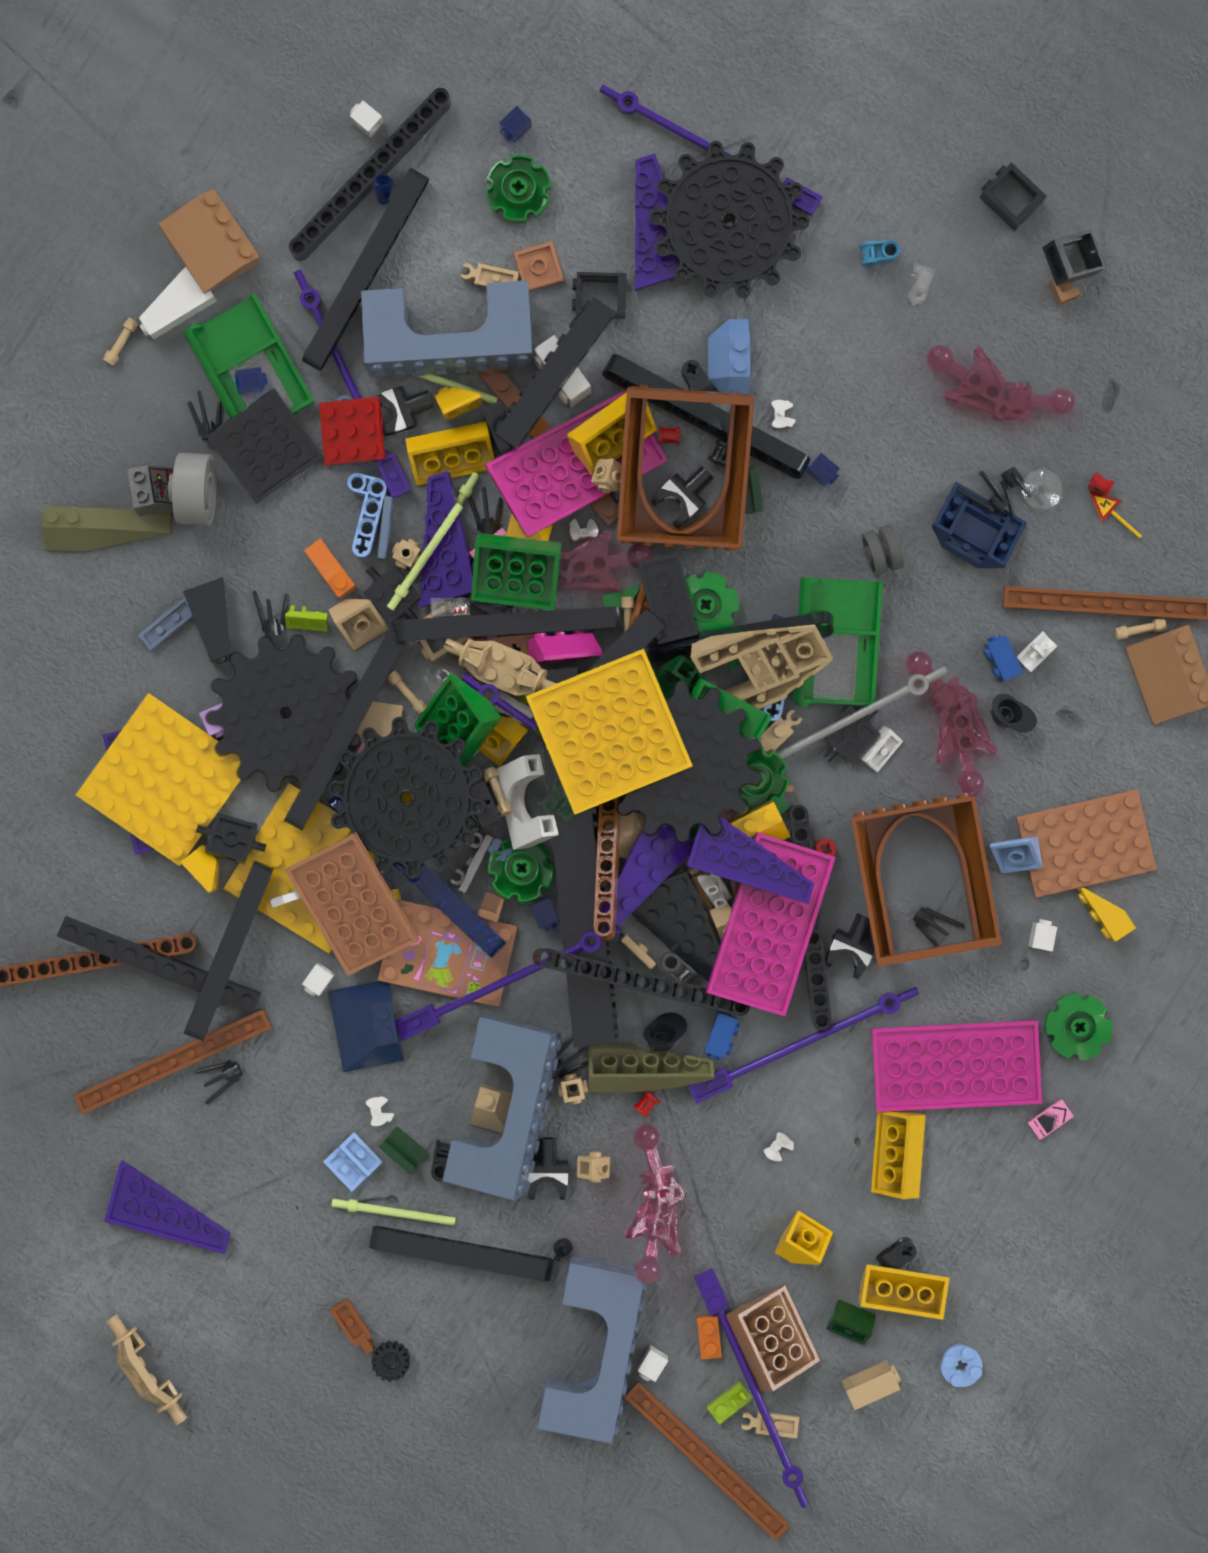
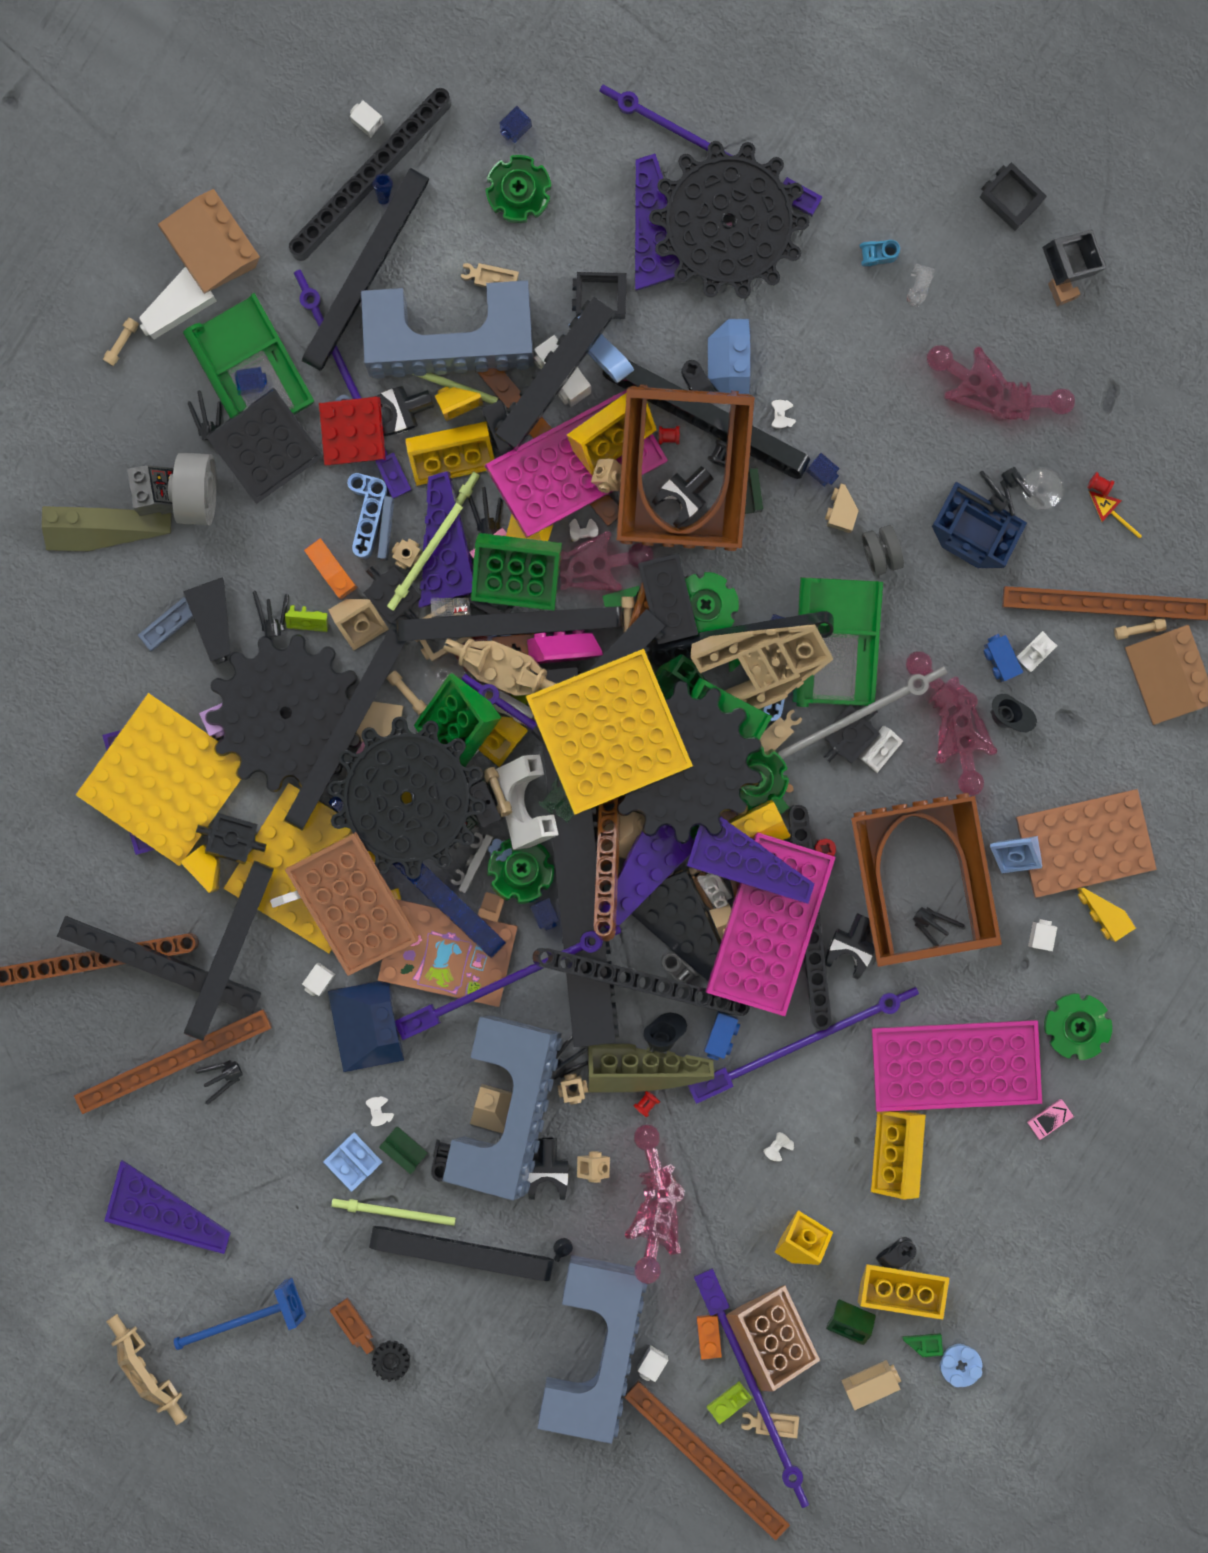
nougat tile [513,241,564,292] -> none
tan plate [621,934,656,969] -> none
none -> blue tile [174,1278,306,1350]
none -> light blue beam [569,316,634,383]
none -> tan slope [825,484,858,533]
none -> green tile [902,1333,943,1357]

